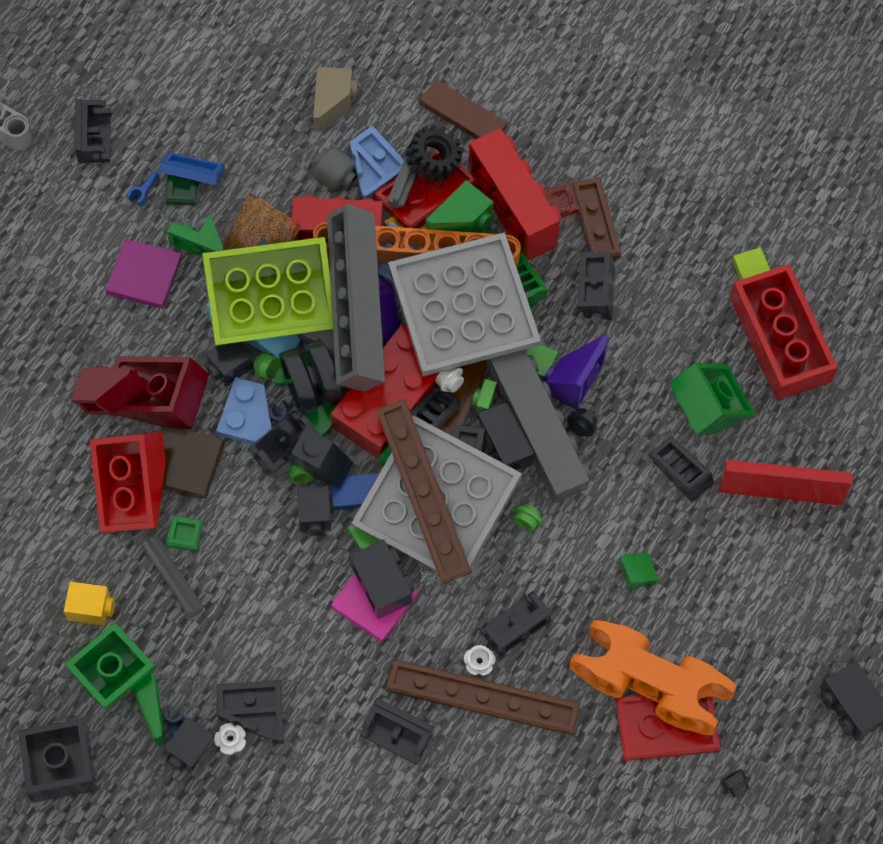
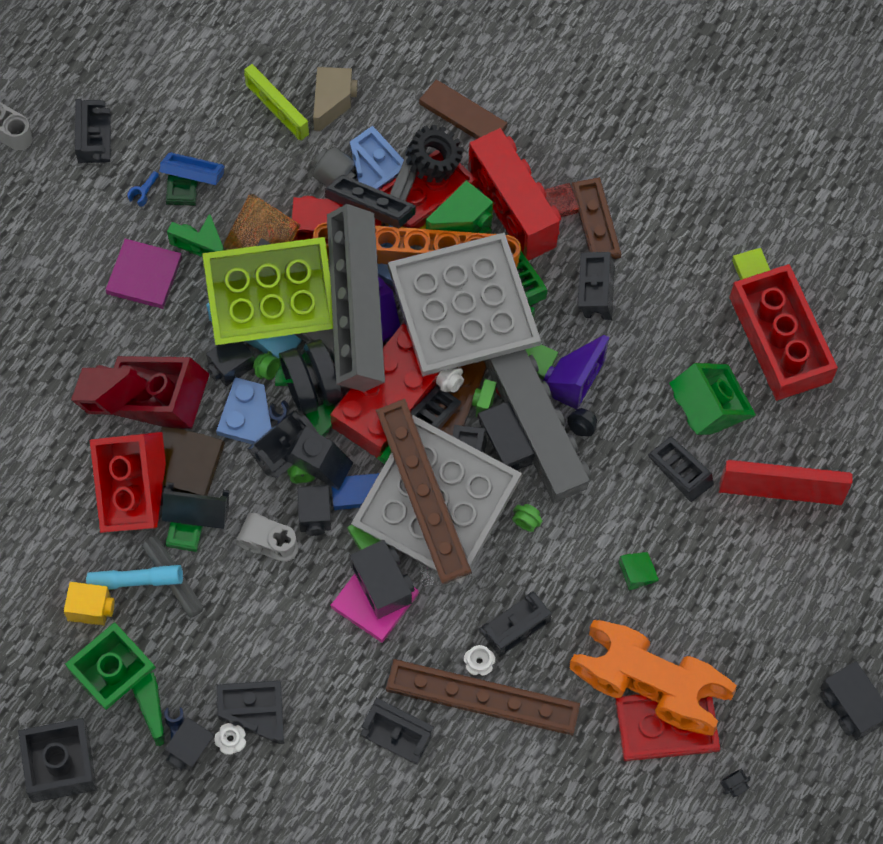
none -> medium azure piece [86,565,183,590]
none -> black hinge [162,482,230,529]
none -> light grey piece [236,513,299,562]
none -> lime tile [244,64,309,140]
none -> black tile [325,175,416,229]

